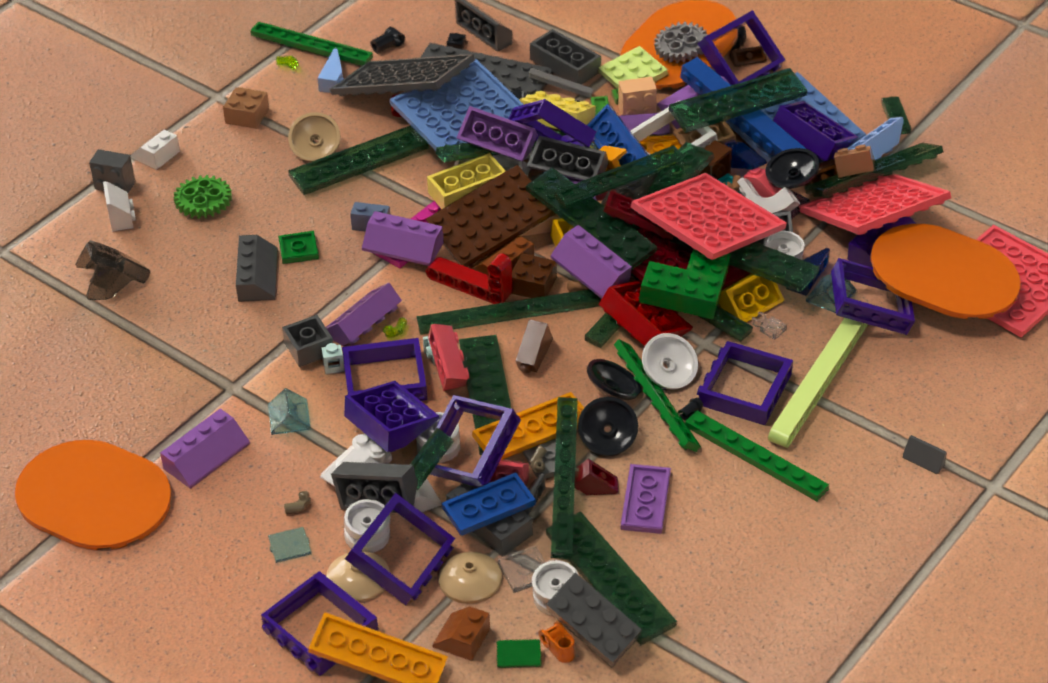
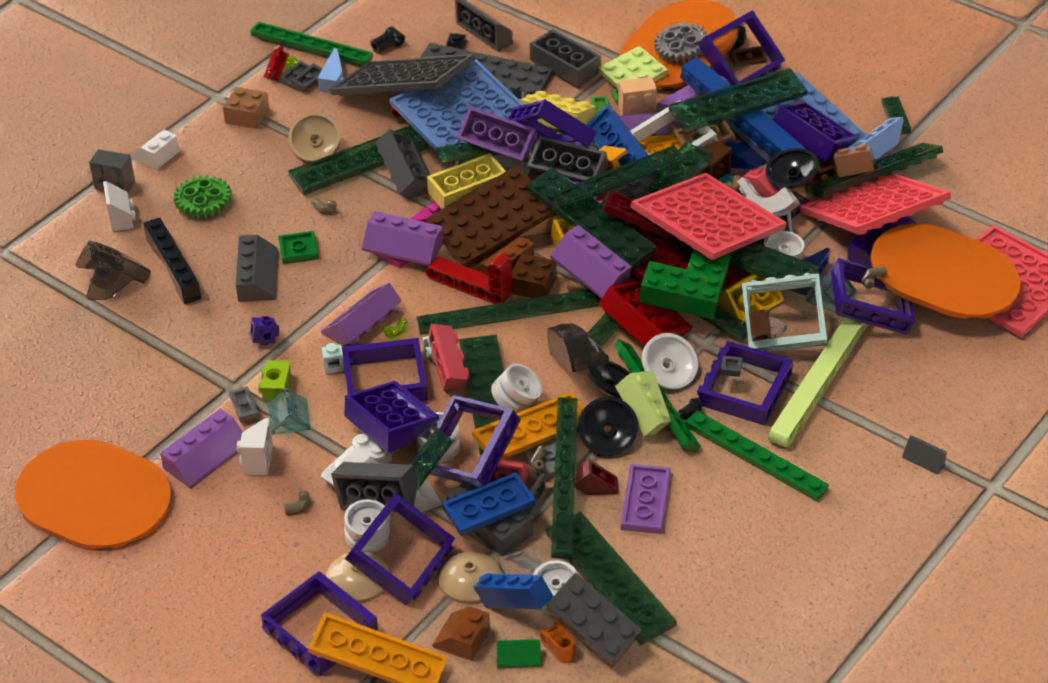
clear light blue piece [268,527,311,563] -> none
dark grey brick [282,315,333,367] -> none
sand blue brick [350,202,390,232] -> none
slope [516,319,553,373] -> none
light grey axle [528,68,593,98] -> none
none -> black arch [143,217,201,304]
none -> flat silver plate [229,386,259,423]
none -> white slope [237,418,273,475]
none -> dark purple brick [249,316,279,345]
none -> lime brick [258,360,292,402]
none -> red hinge [263,46,289,81]
none -> dark grey slope [279,60,323,90]
none -> dark tan arm [311,198,337,213]
none -> dark grey slope [375,129,430,198]
none -> blue brick [474,573,553,610]
none -> white wheel [491,363,542,413]
none -> clear smoke windscreen [547,323,610,373]
none -> yellowish green wedge [615,371,671,436]
none -> dark grey plate [721,356,743,377]
none -> light aqua window [742,273,827,353]
none -> reddish brown brick [749,310,772,341]
none -> dark tan arm [862,266,887,289]

